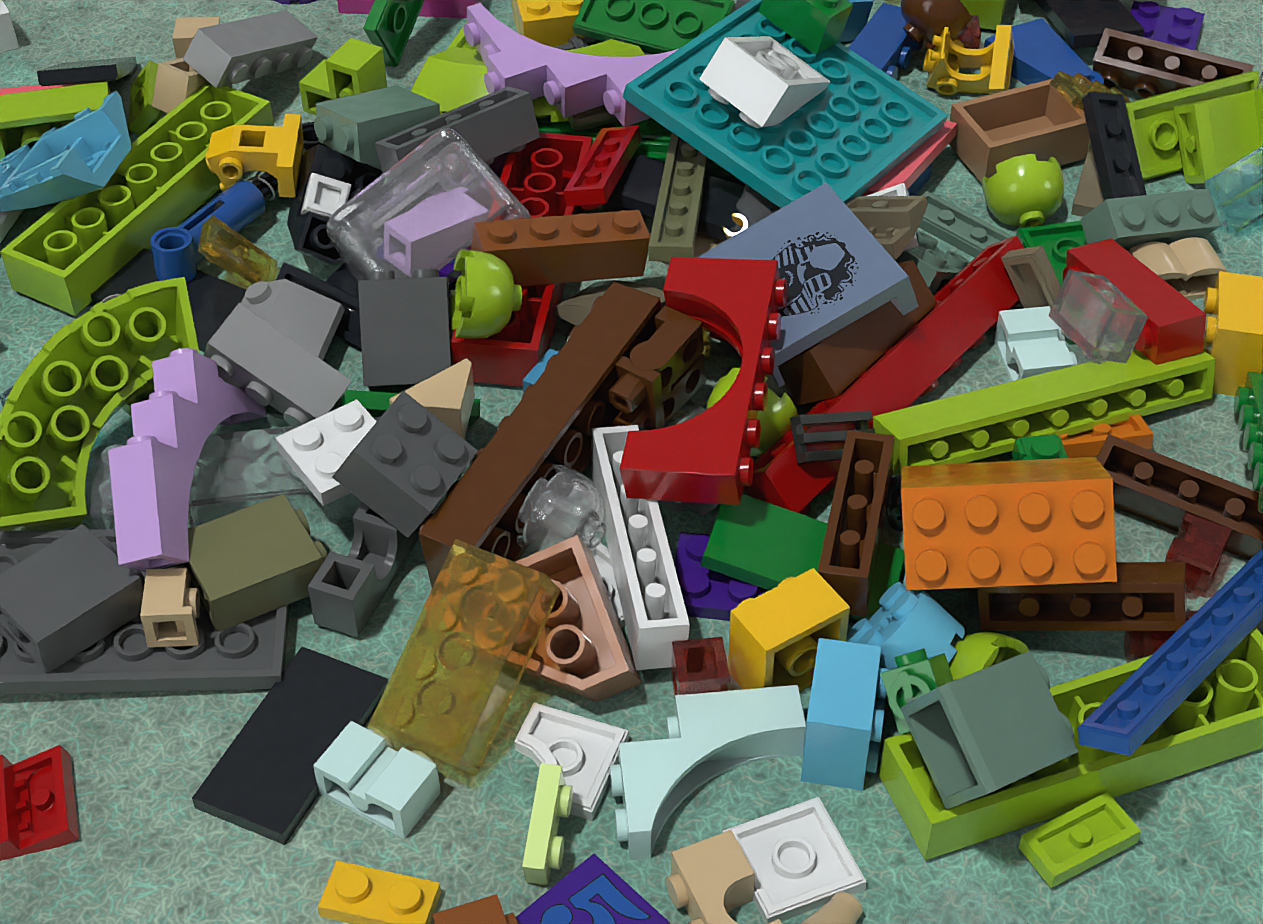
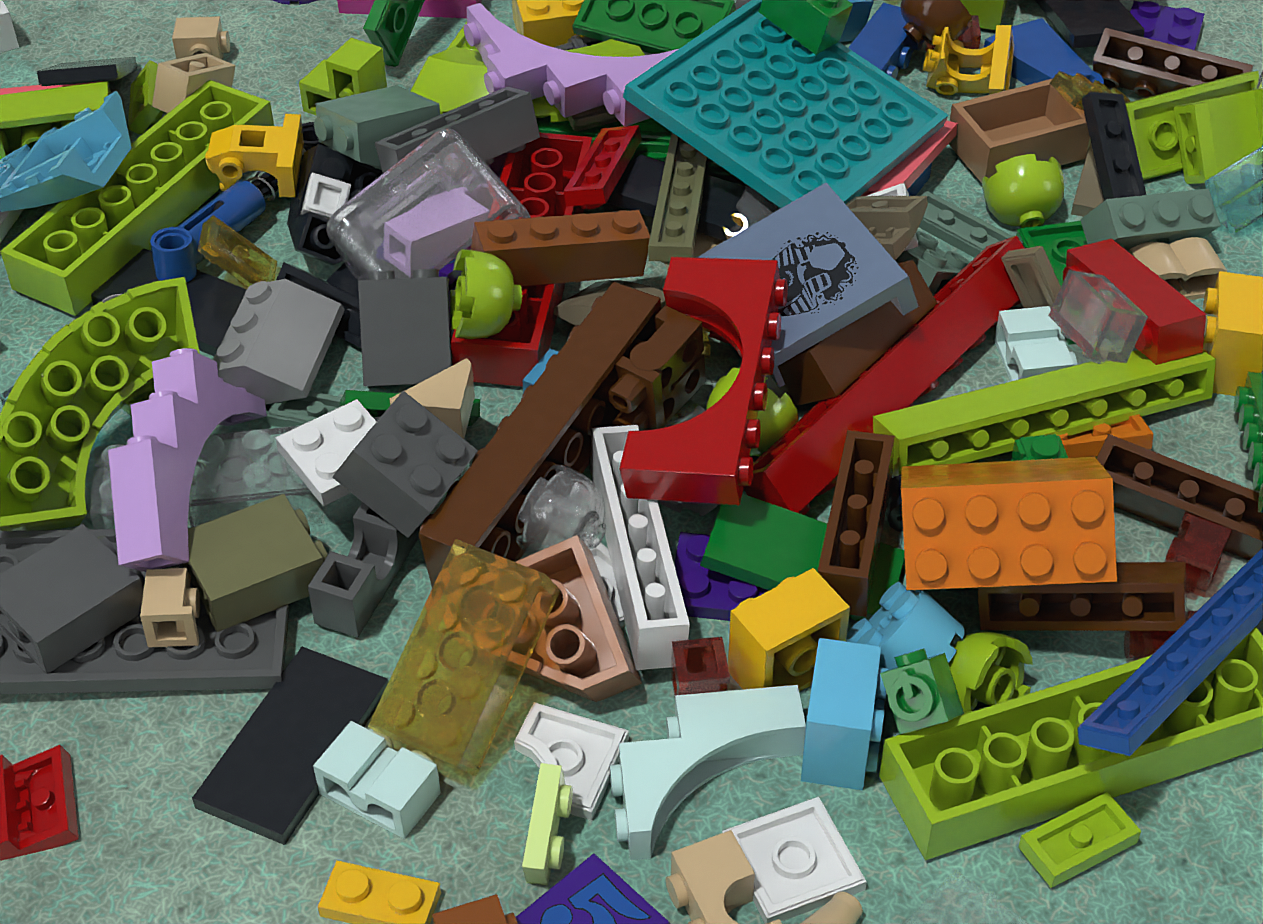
light grey brick [183,10,318,88] -> none
light grey brick [204,303,352,429] -> none
white slope [699,36,831,128] -> none
pearl dark grey tile [790,410,875,464] -> none
sand green slope [900,650,1078,809] -> none

